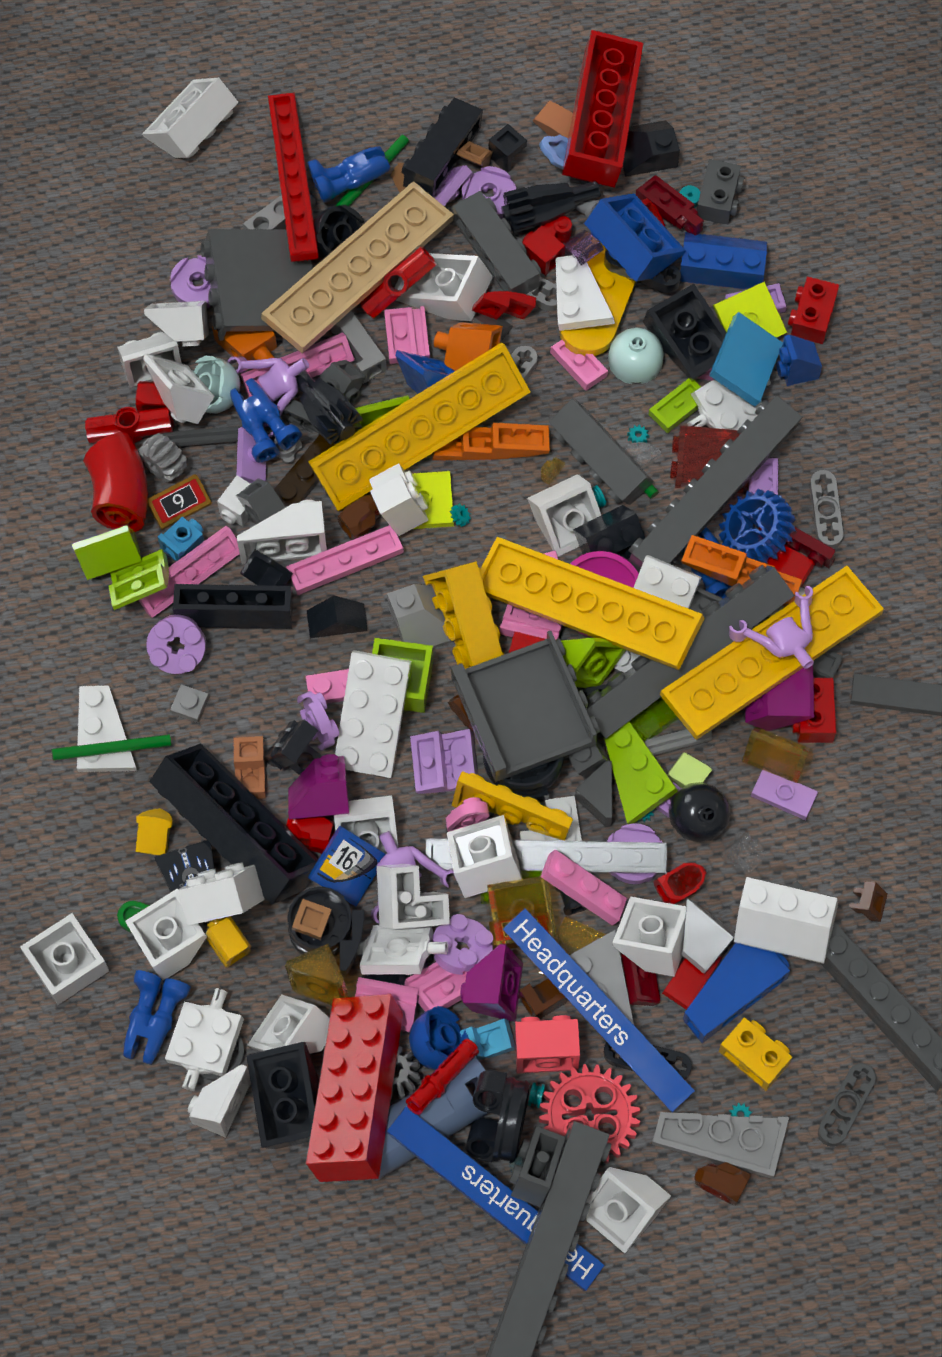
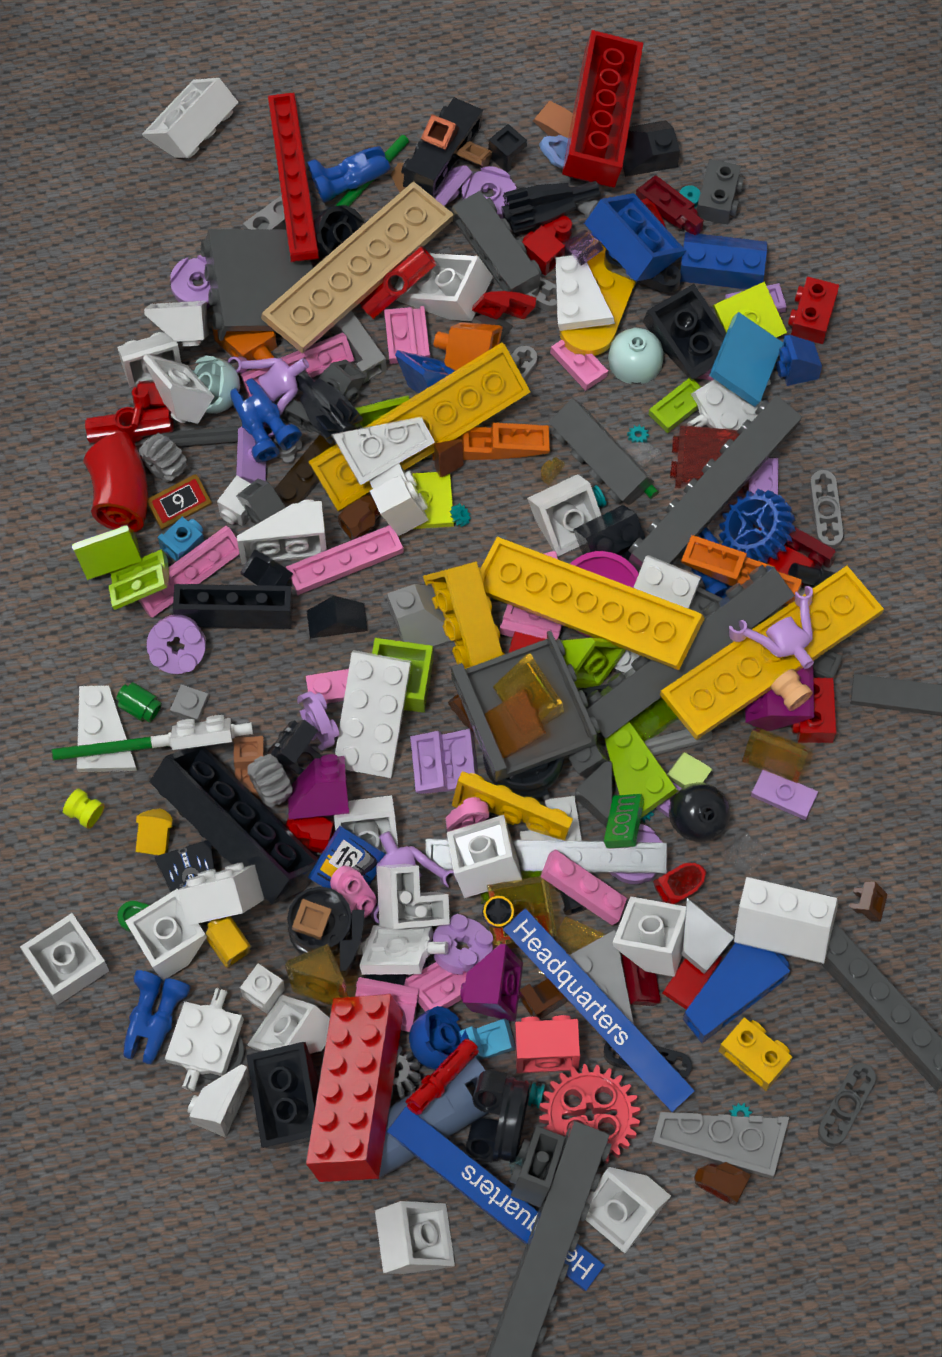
none -> neon yellow wheel [63,788,105,829]
none -> green brick [116,682,162,723]
none -> red hand [131,387,150,427]
none -> white plate [151,715,253,750]
none -> white brick [240,963,285,1014]
none -> light grey gear [247,754,292,807]
none -> bright pink plate [330,866,376,918]
none -> white wing [331,417,435,485]
none -> white slope [375,1201,455,1274]
none -> copper slope [421,114,459,150]
none -> copper slope [434,439,464,477]
none -> black wheel [482,896,514,928]
none -> clear orange piece [484,689,546,758]
none -> clear yellow slope [493,654,564,736]
none -> green tile [604,794,644,848]
none -> light nougat wheel [771,669,813,711]
none -> black axle [788,563,836,588]

